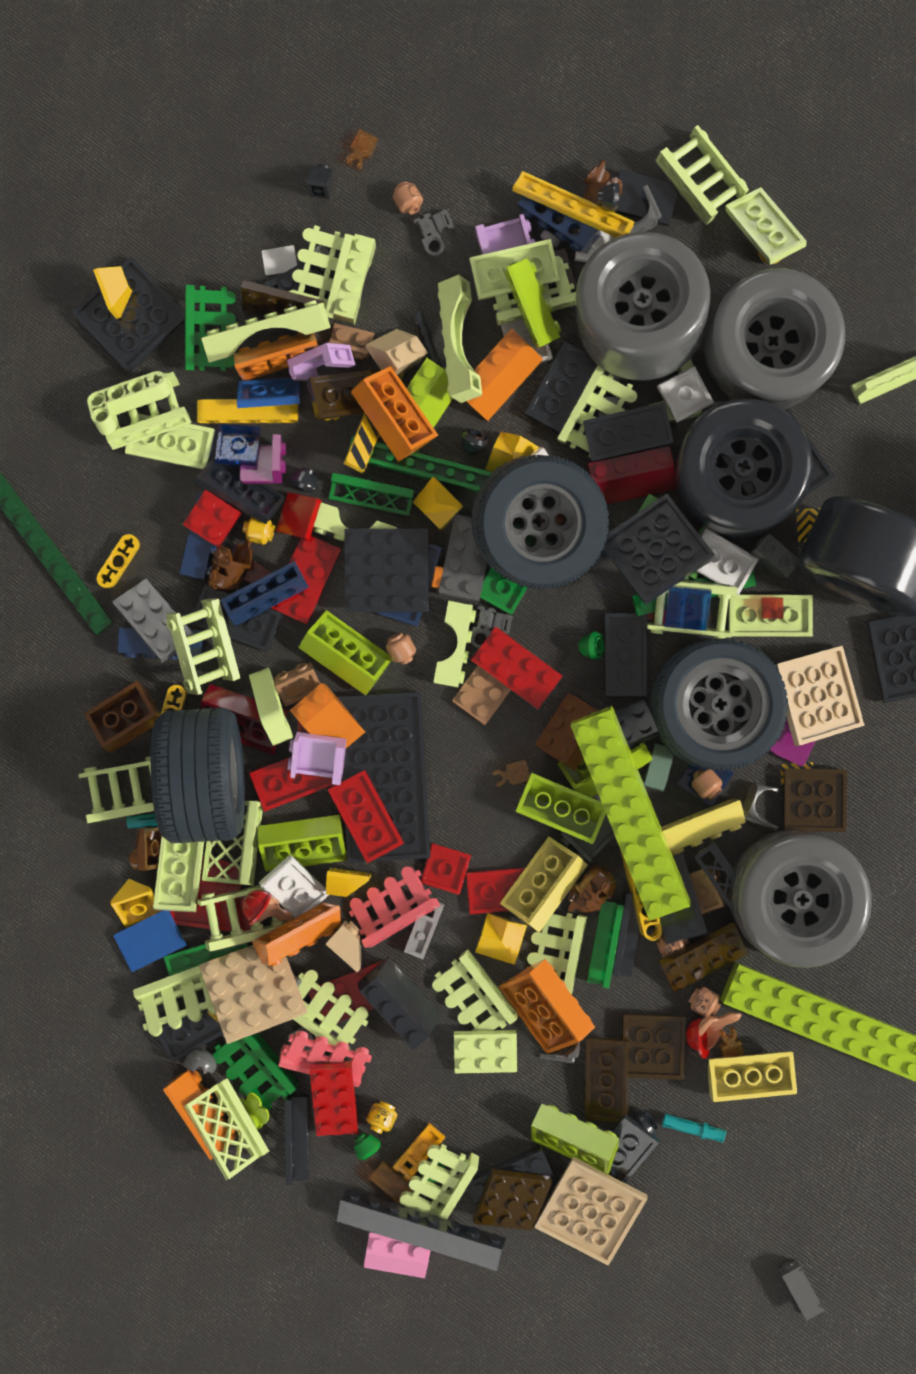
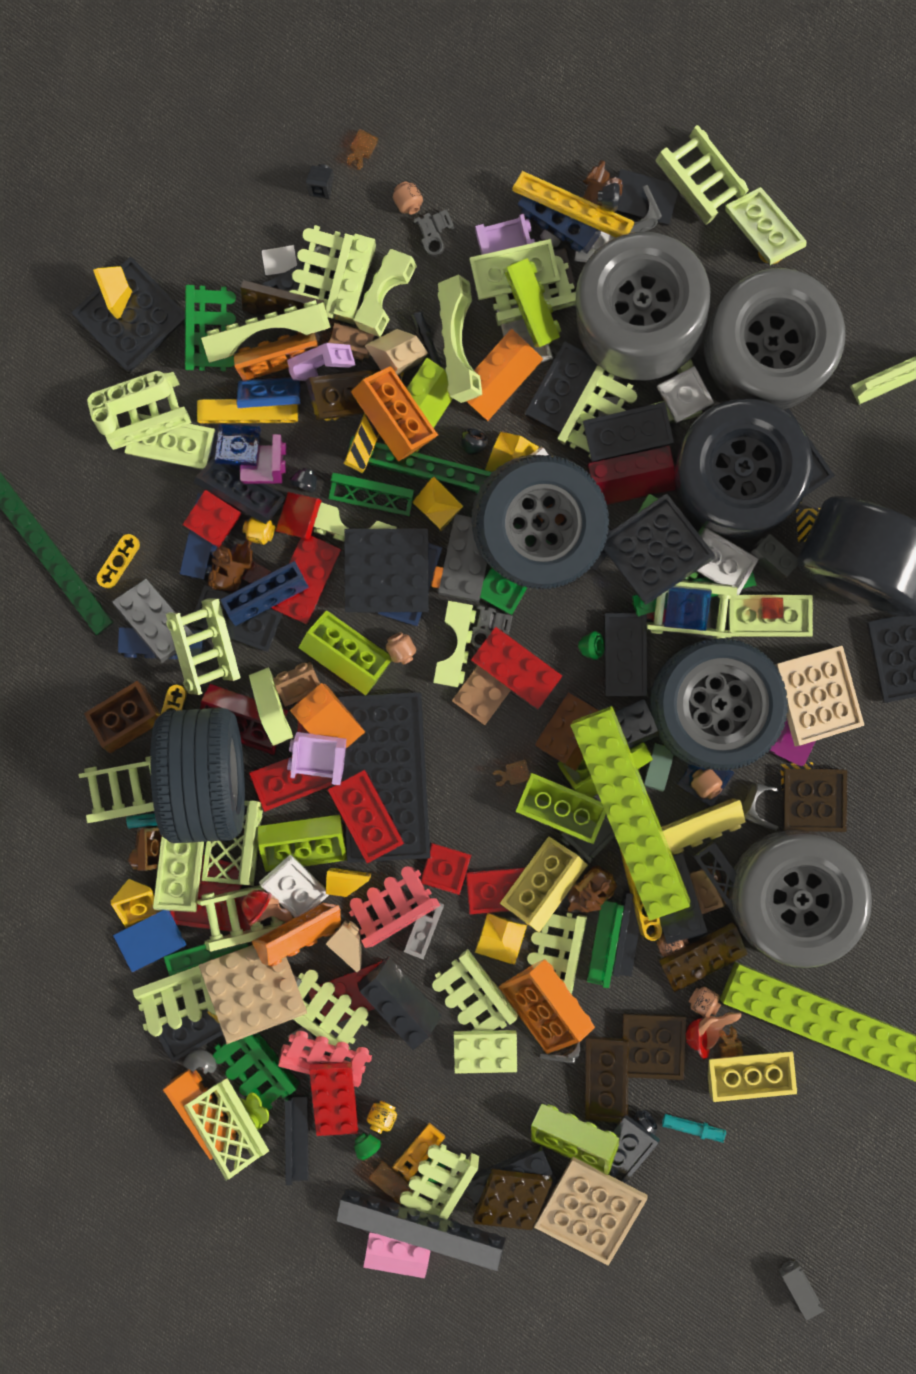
none -> yellowish green arch [354,249,417,337]

